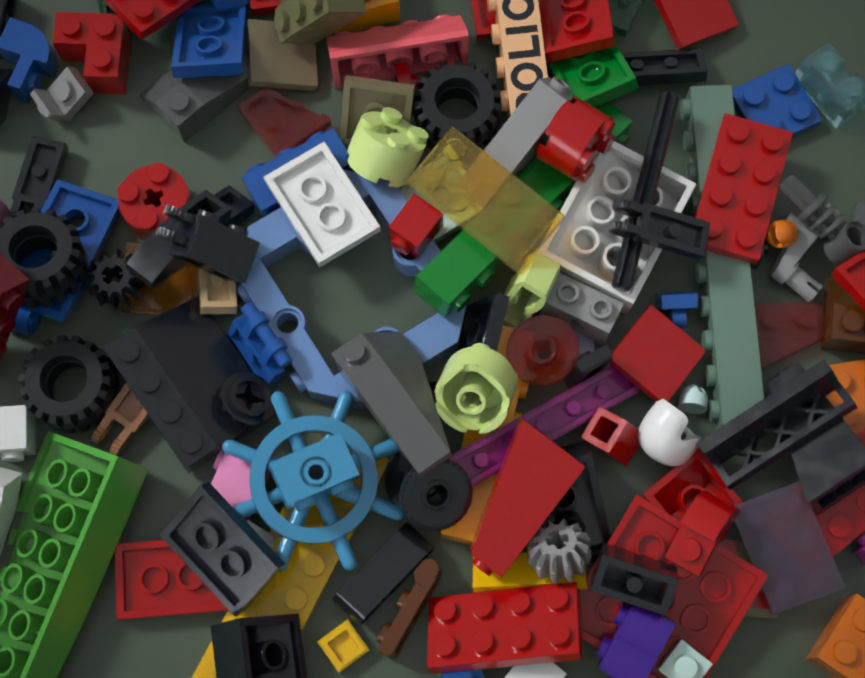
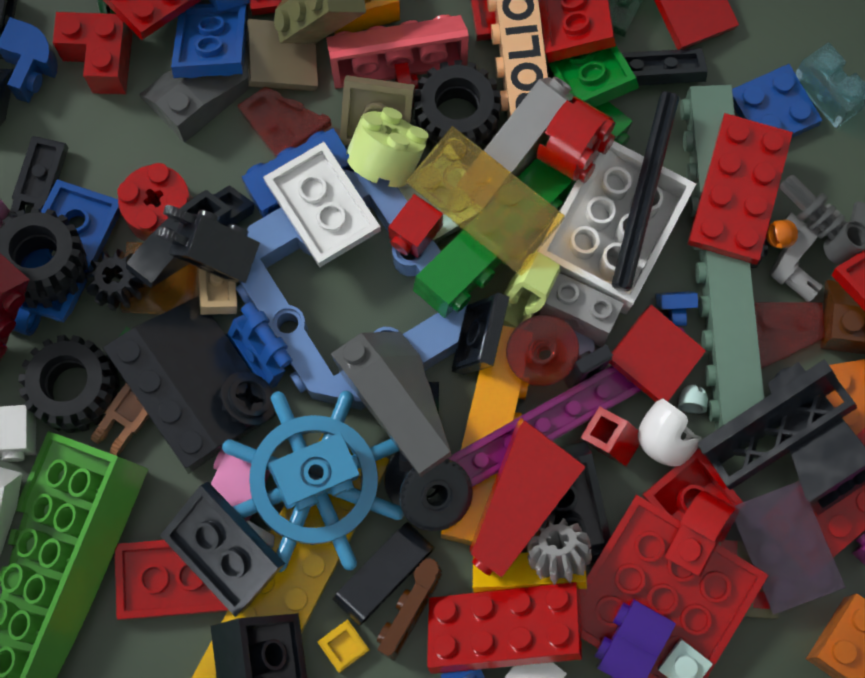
light grey bracket [30,67,94,121] -> none
yellowish green brick [435,343,518,434] -> none
black brick [591,543,678,616] -> none
black hinge [608,199,710,260] -> none

